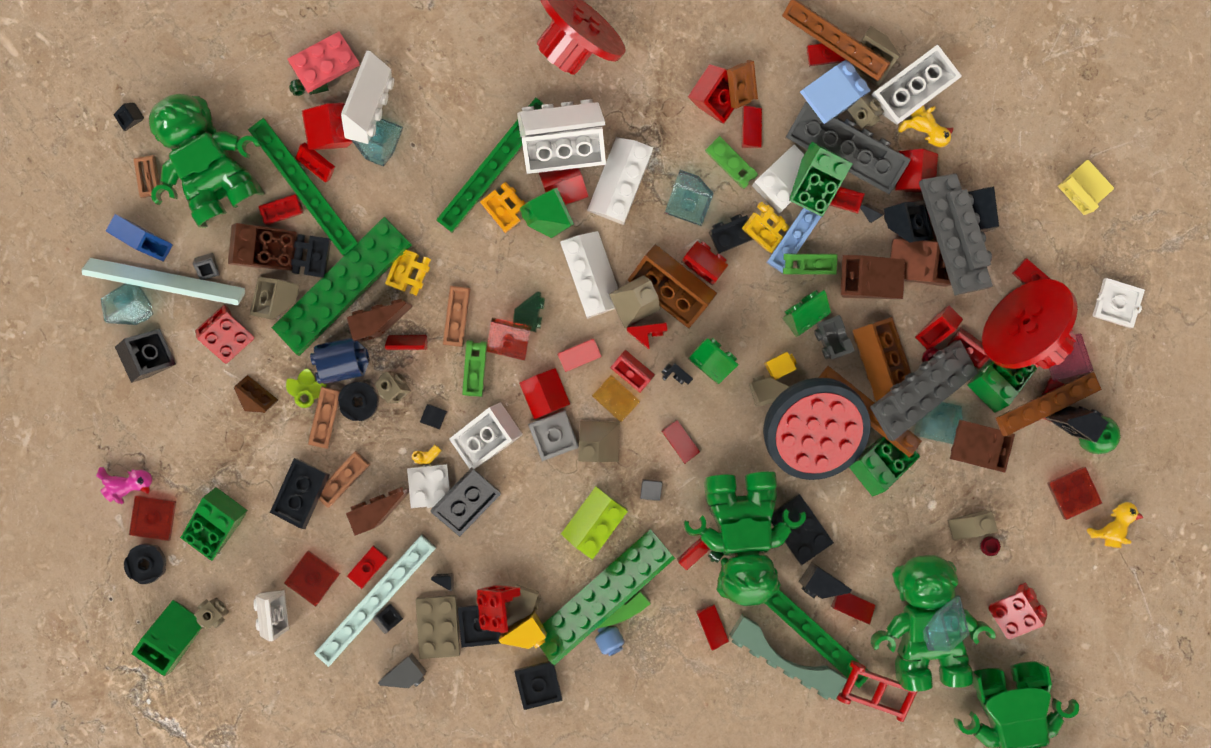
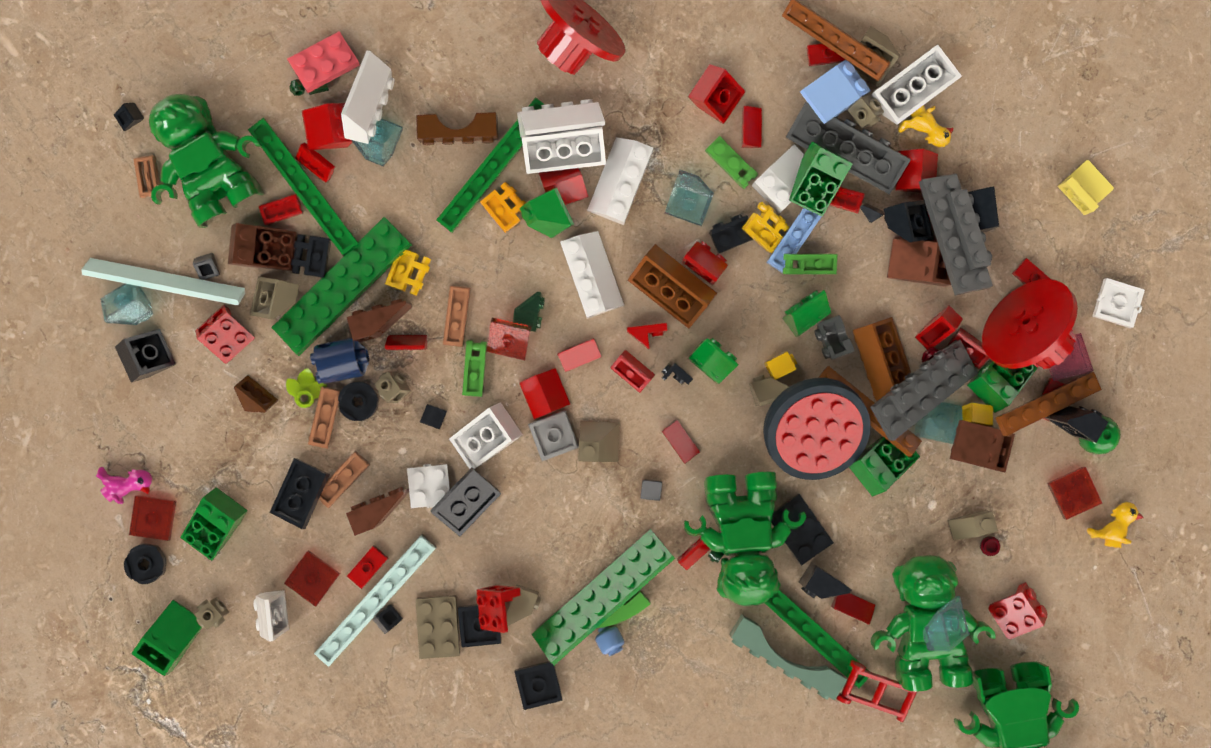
blue slope [106,214,173,262] -> none
dark grey slope [378,653,427,688] -> none
yellow arm [411,444,442,464] -> none
black slope [431,573,454,591] -> none
yellow slope [499,610,547,649] -> none
lime slope [561,486,628,560] -> none
clear yellow plate [592,375,640,422] -> none
dark tan slope [609,275,660,329] -> none
red slope [696,604,729,651] -> none
dark orange plate [727,60,758,109] -> none
copper slope [841,255,905,299] -> none
none -> reddish brown arch [416,112,498,146]
none -> yellow panel [961,403,993,427]

